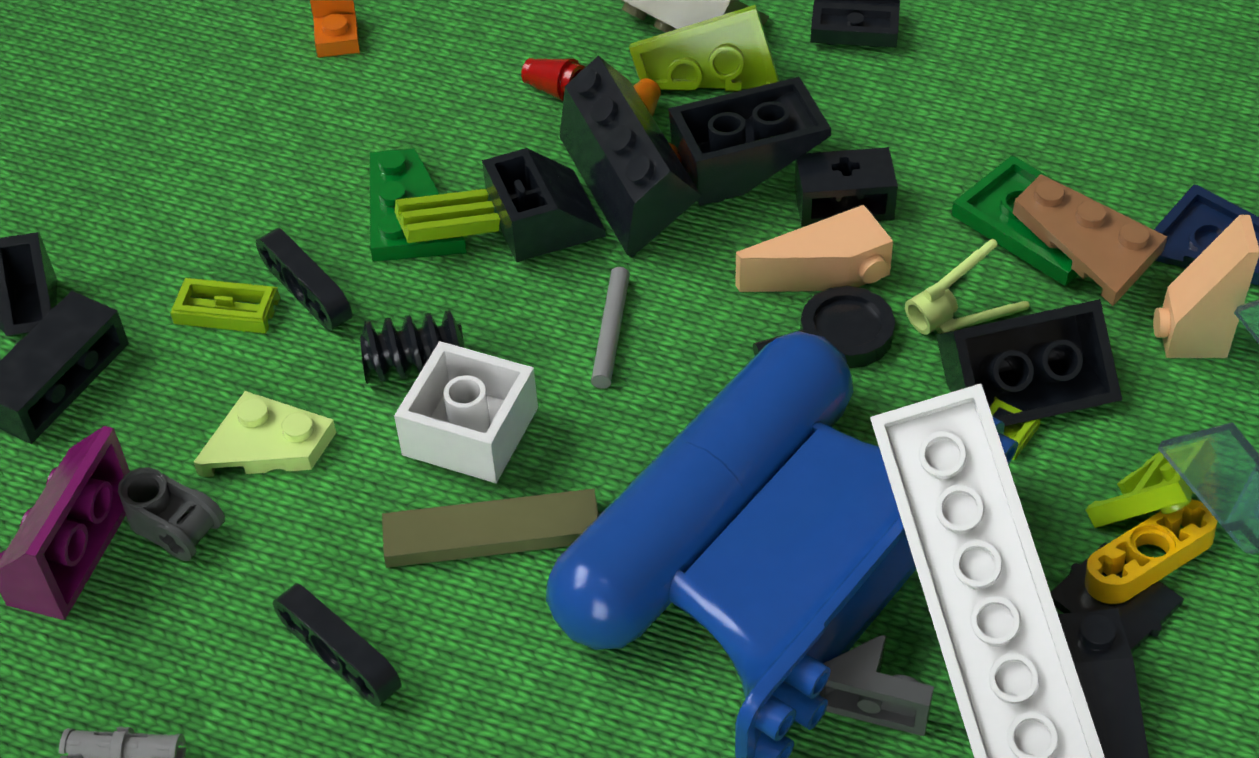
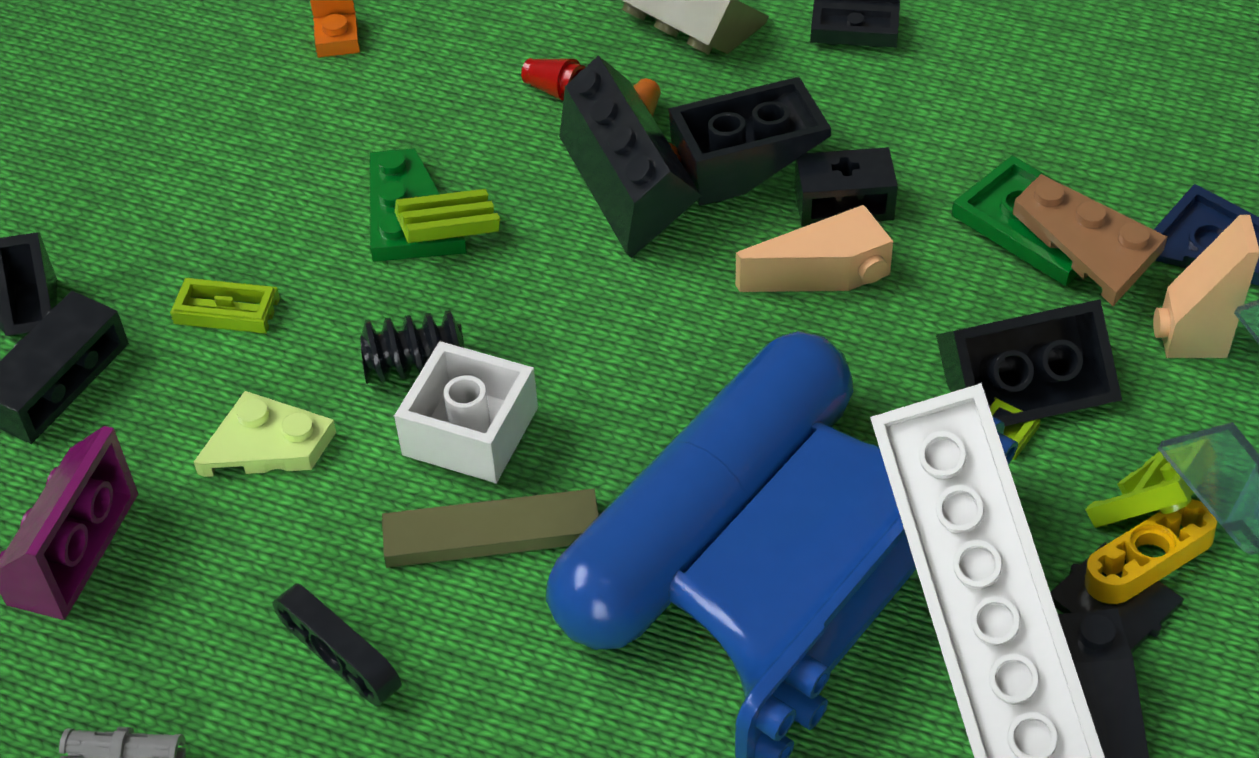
dark grey piece [118,467,225,561] -> none
black beam [256,228,352,331] -> none
black slope [482,148,606,263] -> none
light grey bar [591,267,630,389] -> none
lime wing [629,5,779,91] -> none
black piece [753,286,895,368] -> none
dark grey slope [819,635,934,736] -> none
yellowish green plant [905,239,1030,335] -> none

